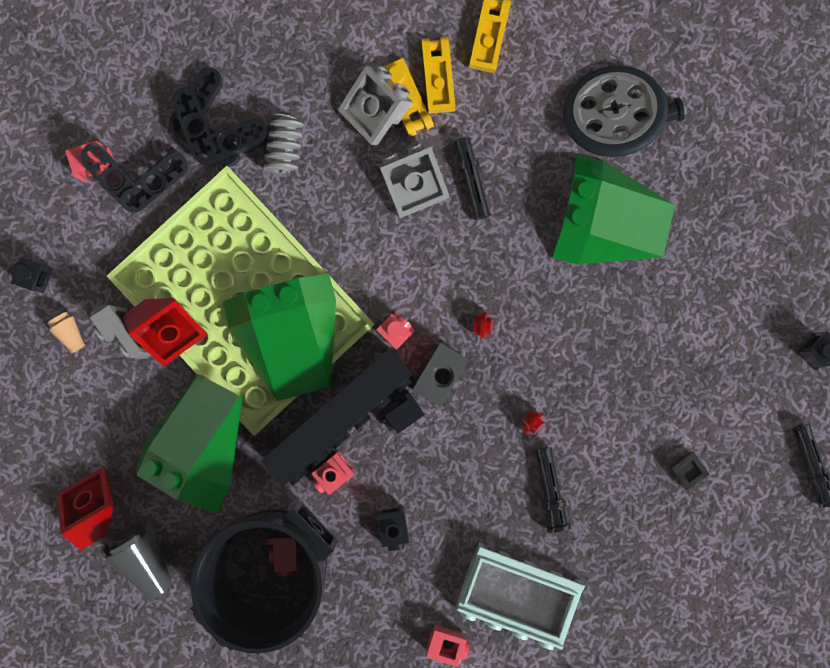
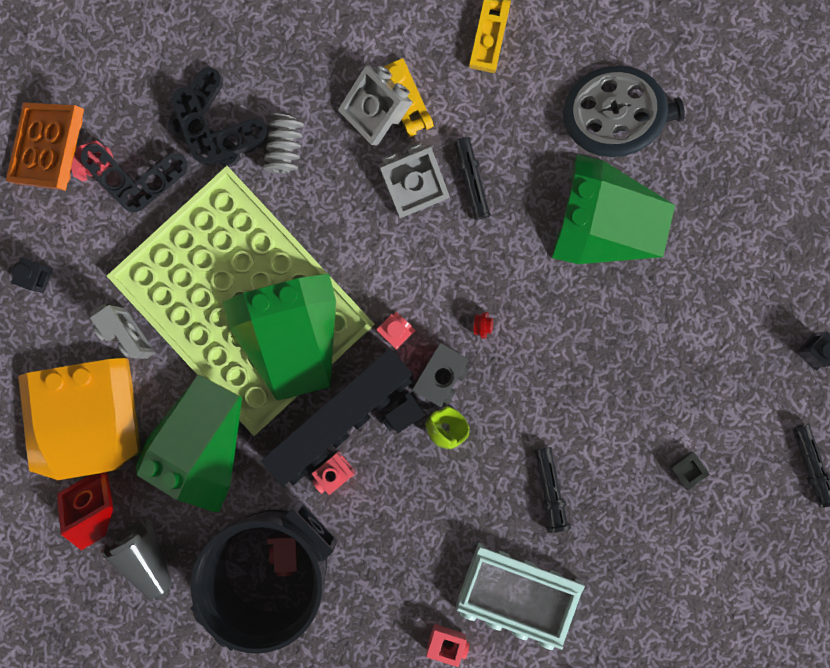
light nougat cone [48,312,86,354] -> none
red slope [122,297,208,367] -> none
black brick [376,507,409,551] -> none
yellow plate [421,36,455,114] -> none
red plate [520,409,545,435] -> none
none -> orange plate [6,103,84,191]
none -> light orange wedge [18,358,141,480]
none -> lime hair [426,406,470,449]

